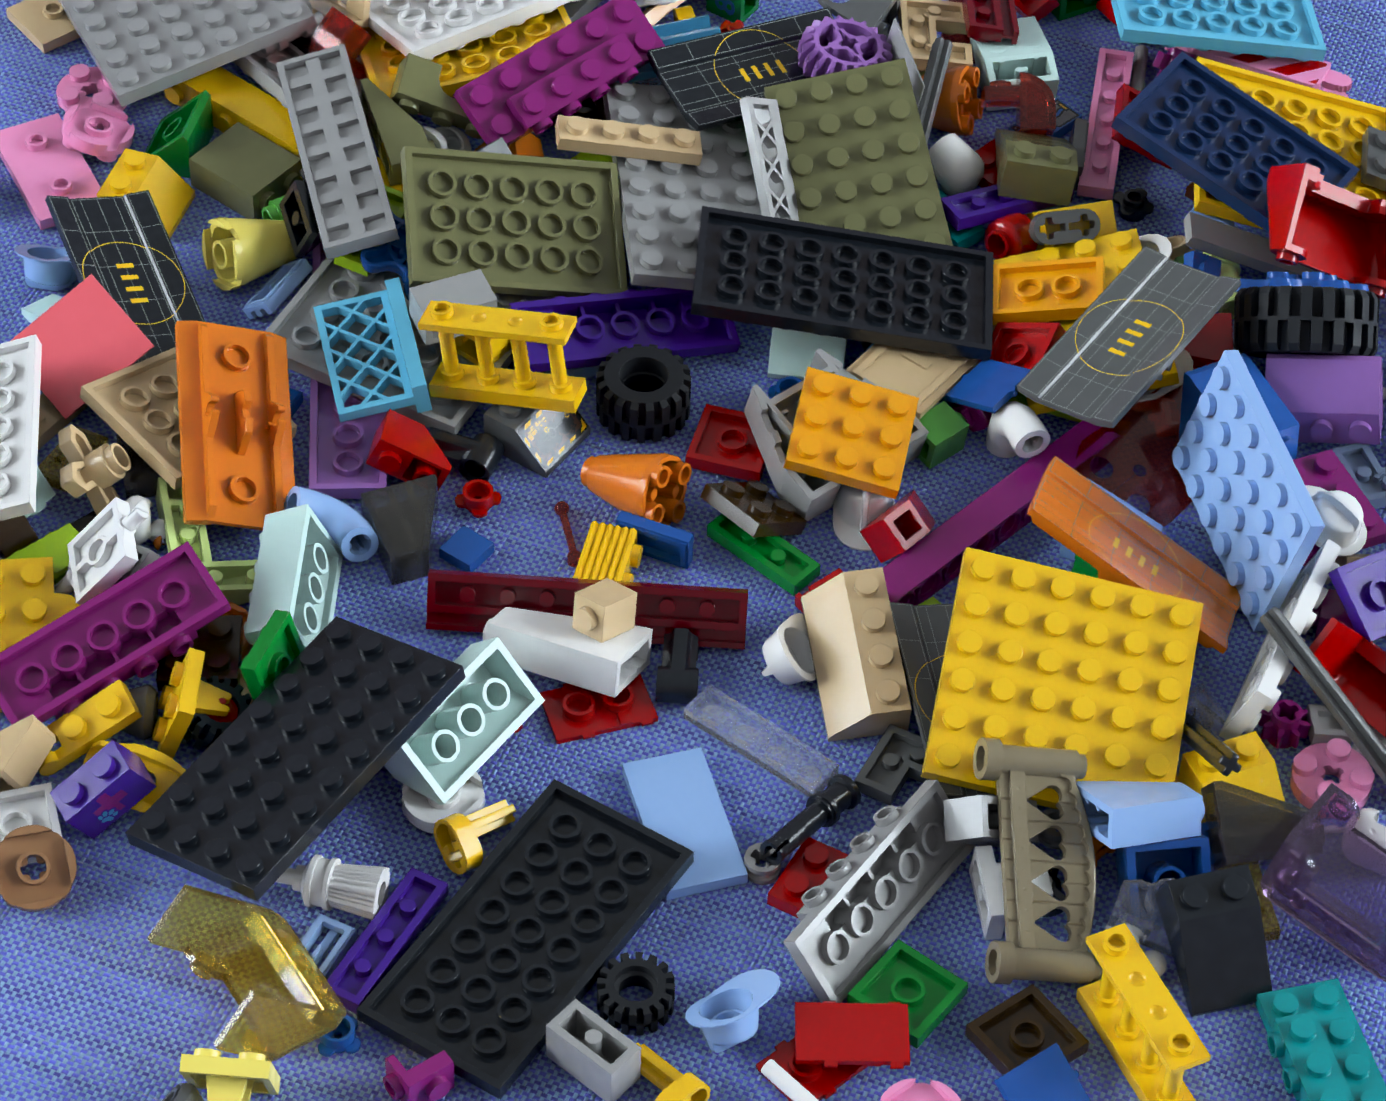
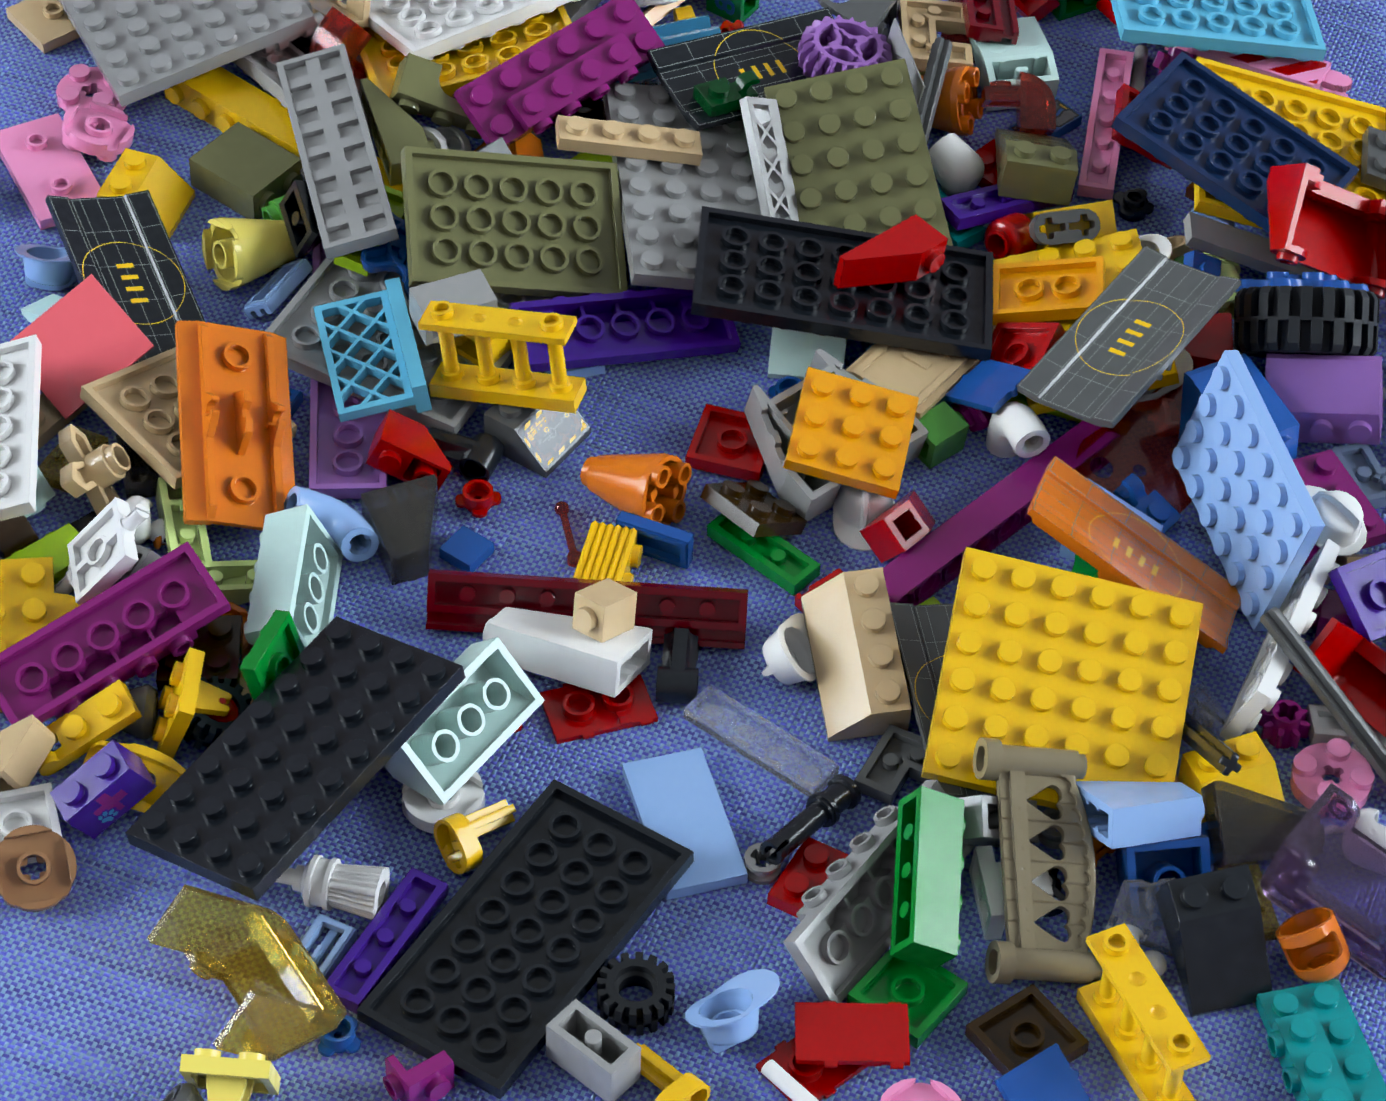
green slope [144,90,214,179] -> none
black tyre [596,344,691,443] -> none
dark grey tile [1068,118,1089,191] -> none
none -> dark green plate [693,71,760,118]
none -> red slope [833,214,948,289]
none -> brick [890,786,966,970]
none -> blue plate [1113,473,1182,534]
none -> orange helmet [1275,907,1350,983]

